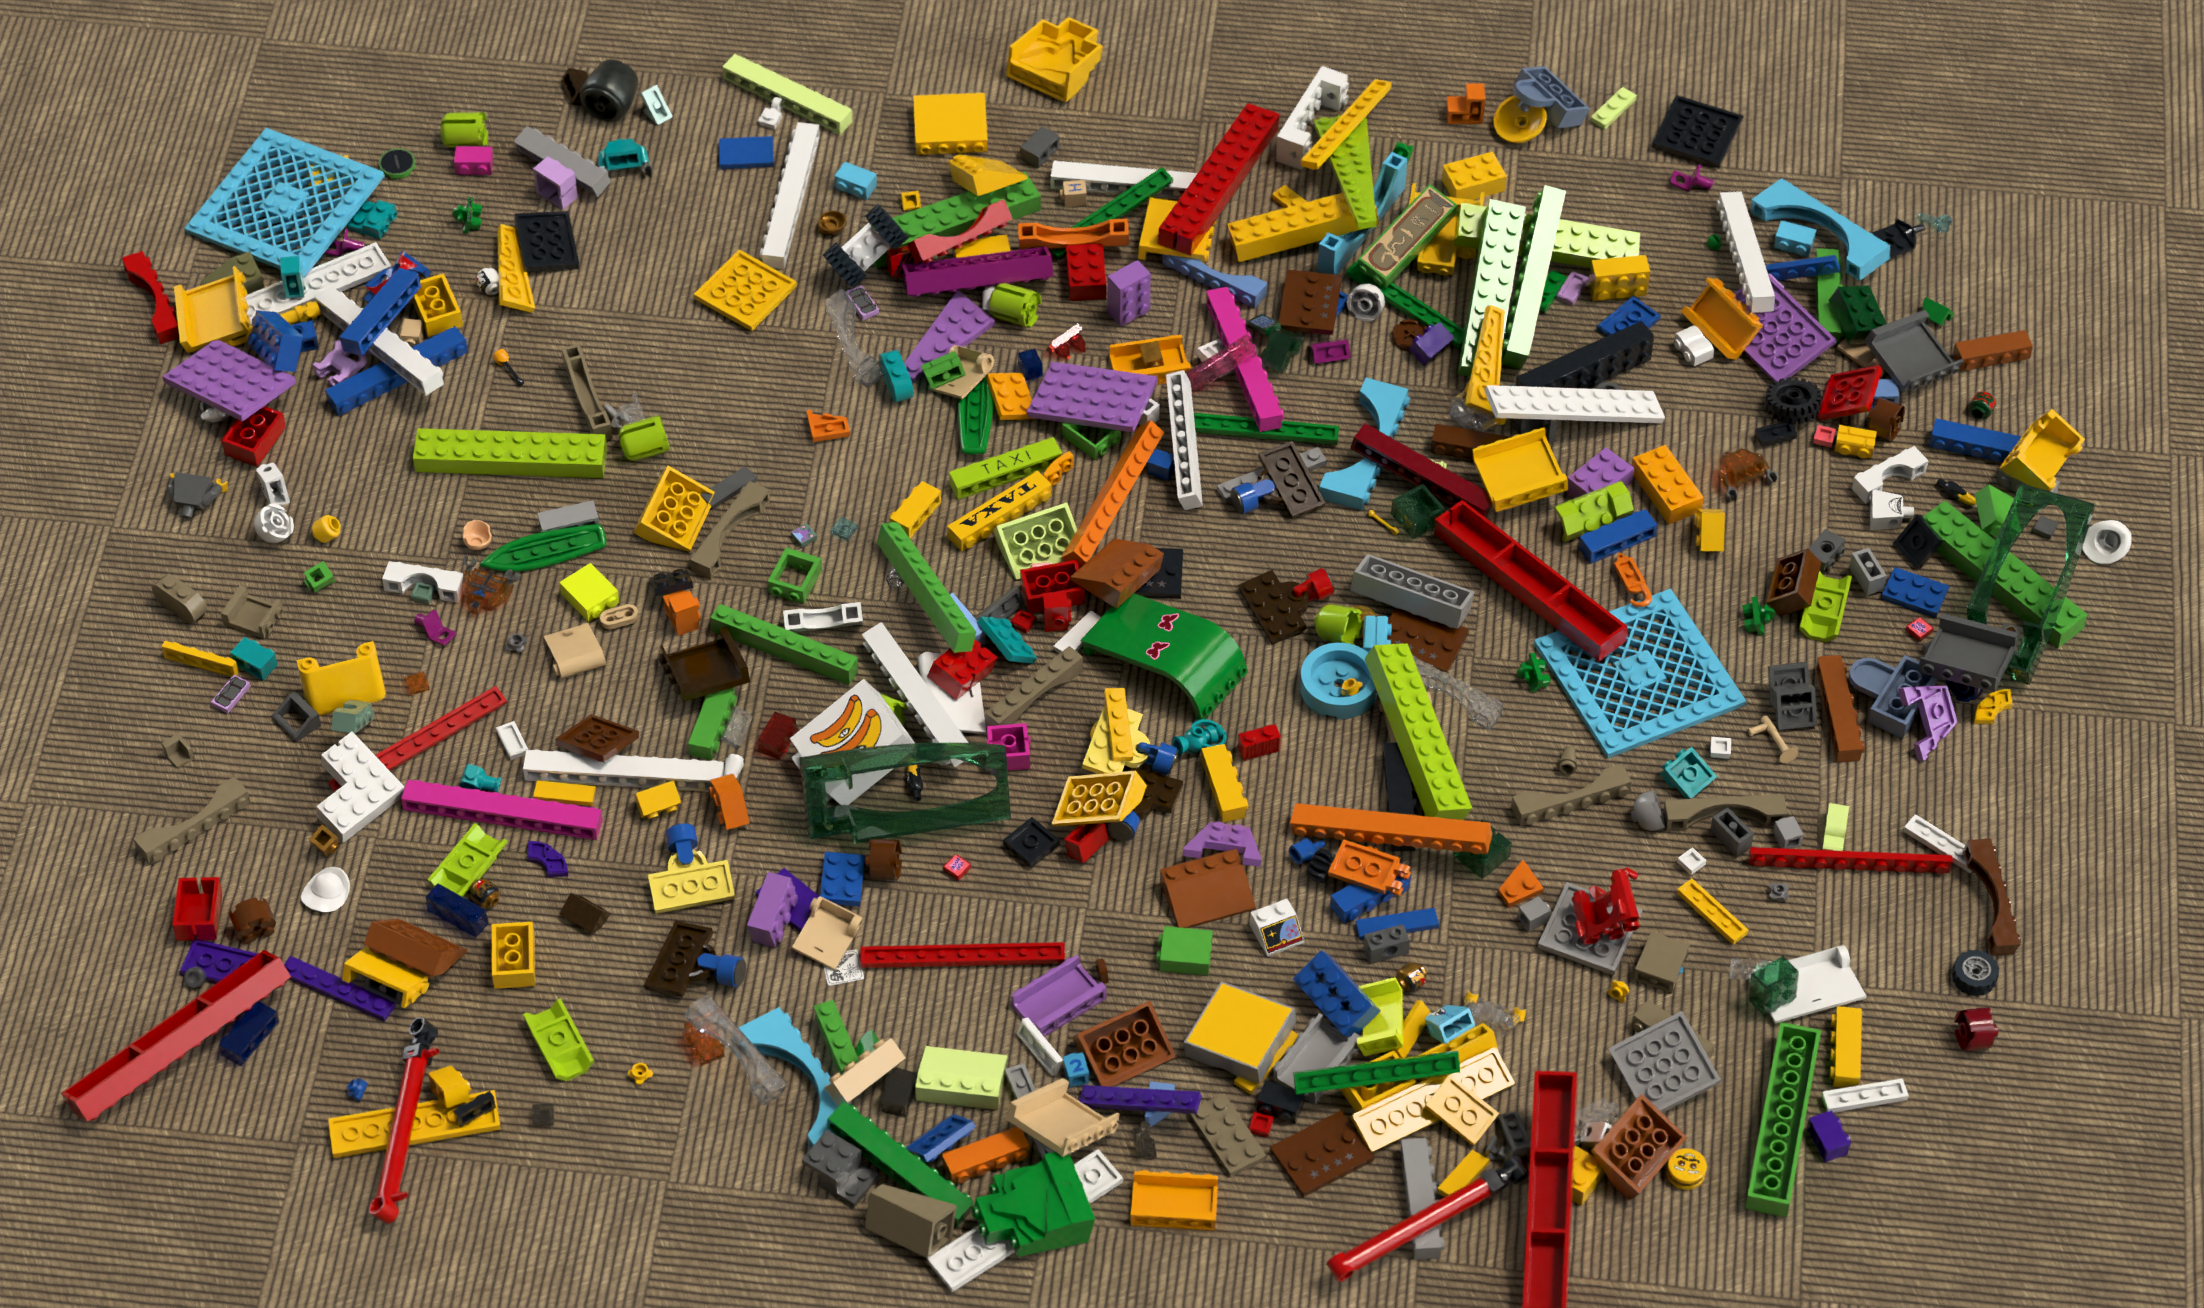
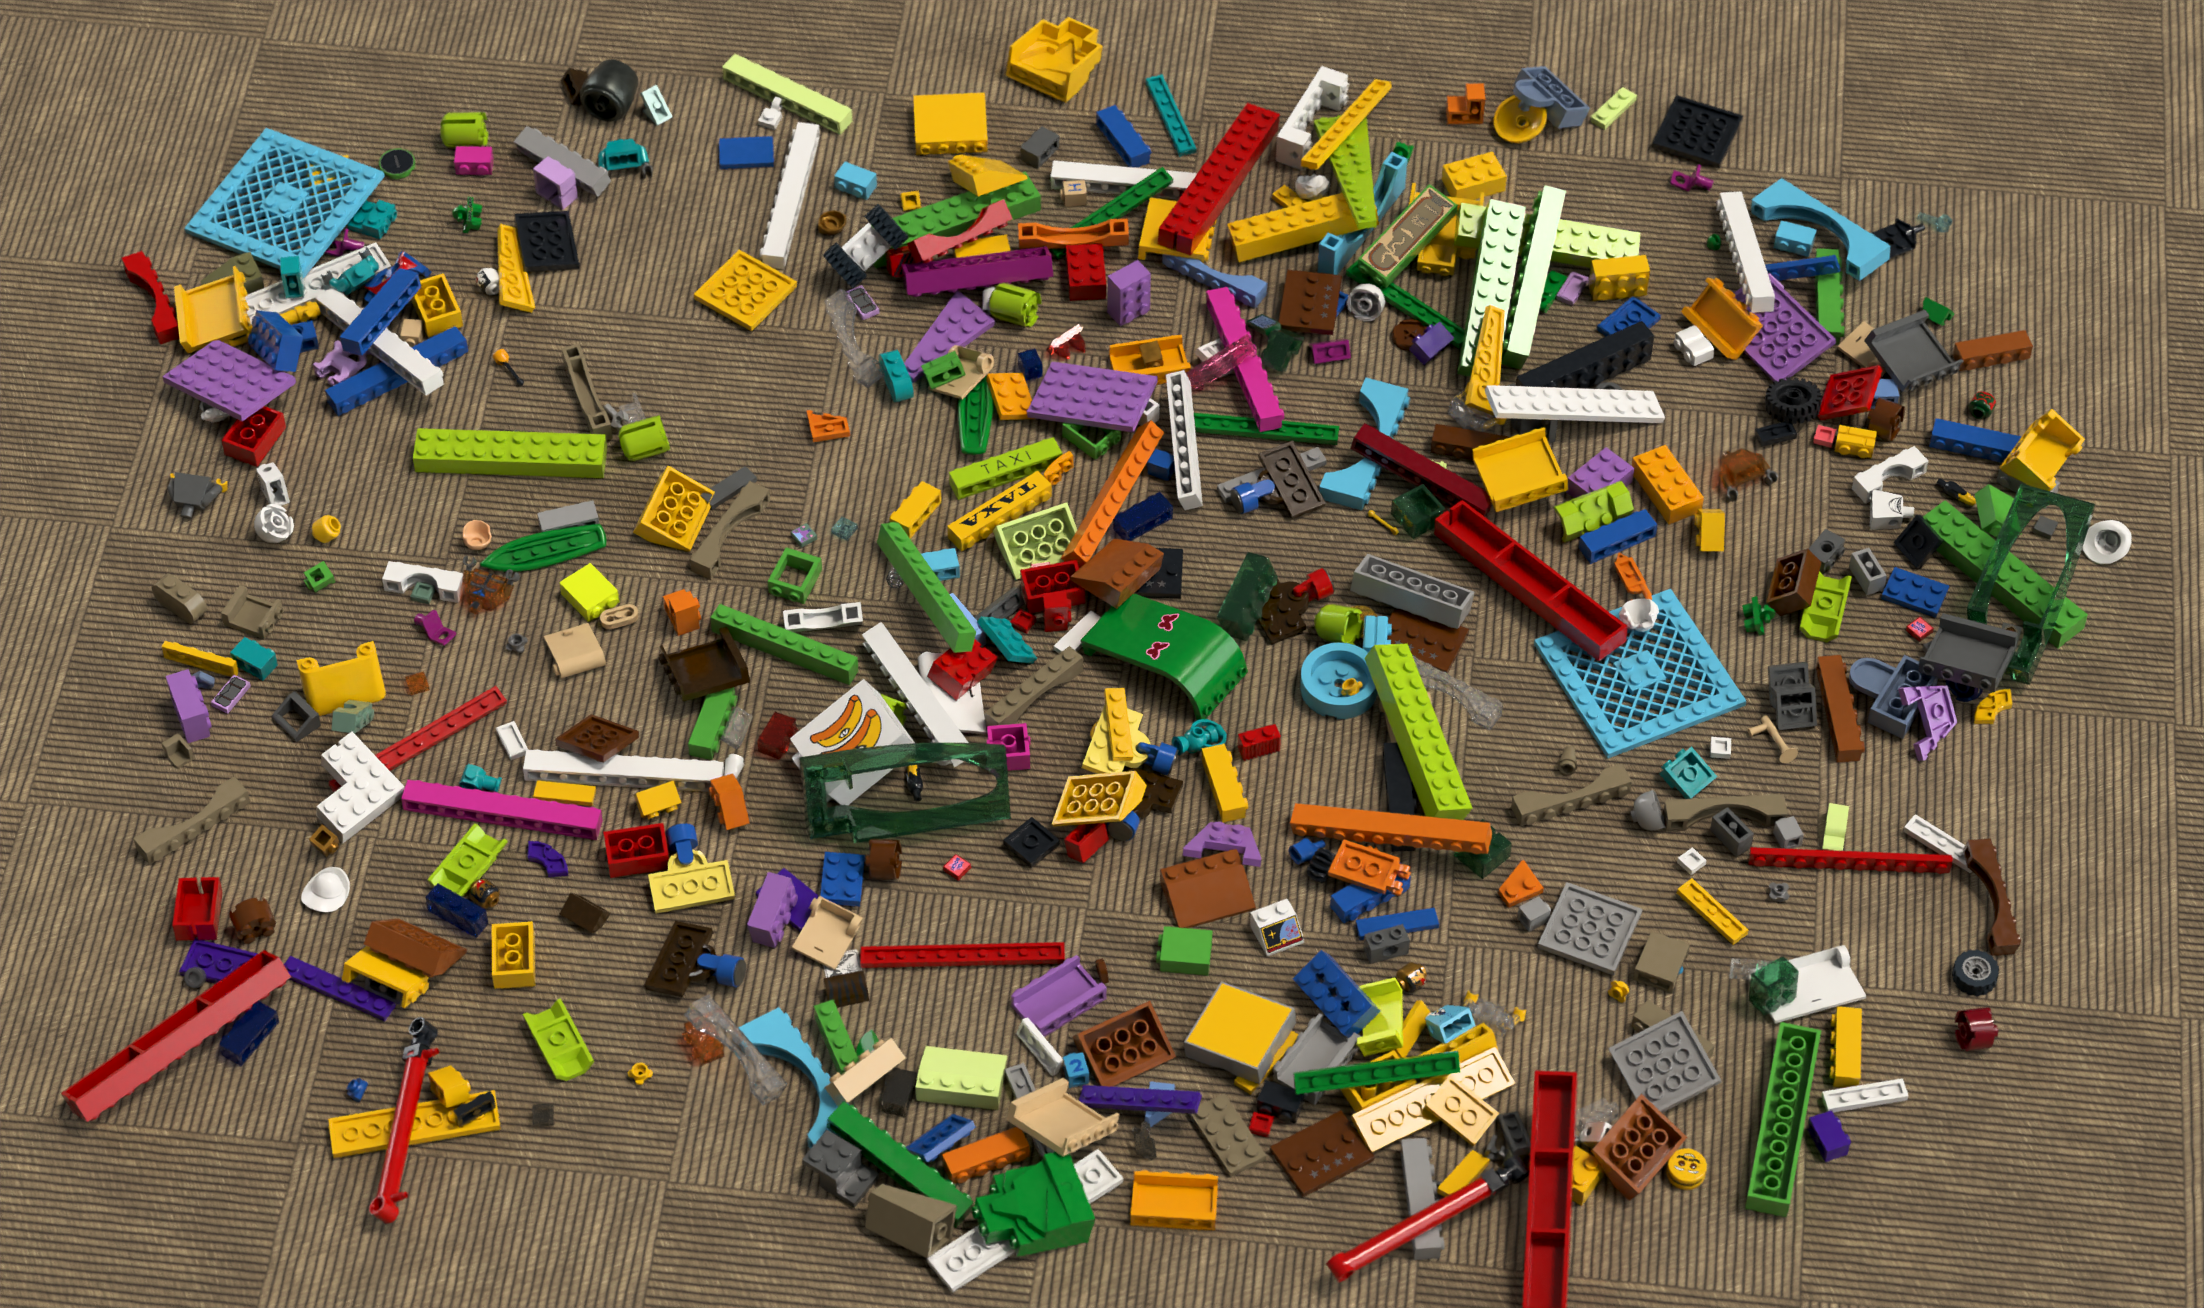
black plate [649,569,693,596] -> none
green hips [1516,653,1551,693] -> none
red piece [1571,867,1640,945] -> none
dark green brick [1829,285,1887,344] -> none
none -> medium lavender brick [166,669,212,743]
none -> sand blue tile [191,671,215,689]
none -> teal torso [321,247,379,296]
none -> red brick [603,823,669,878]
none -> dark brown brick [823,970,869,1008]
none -> medium azure brick [921,548,960,581]
none -> blue brick [1096,105,1151,168]
none -> clear blue brick [1113,492,1173,541]
none -> teal tile [1146,75,1197,157]
none -> clear green brick [1217,552,1278,641]
none -> white hair [1295,174,1330,201]
none -> white hair [1619,599,1659,632]

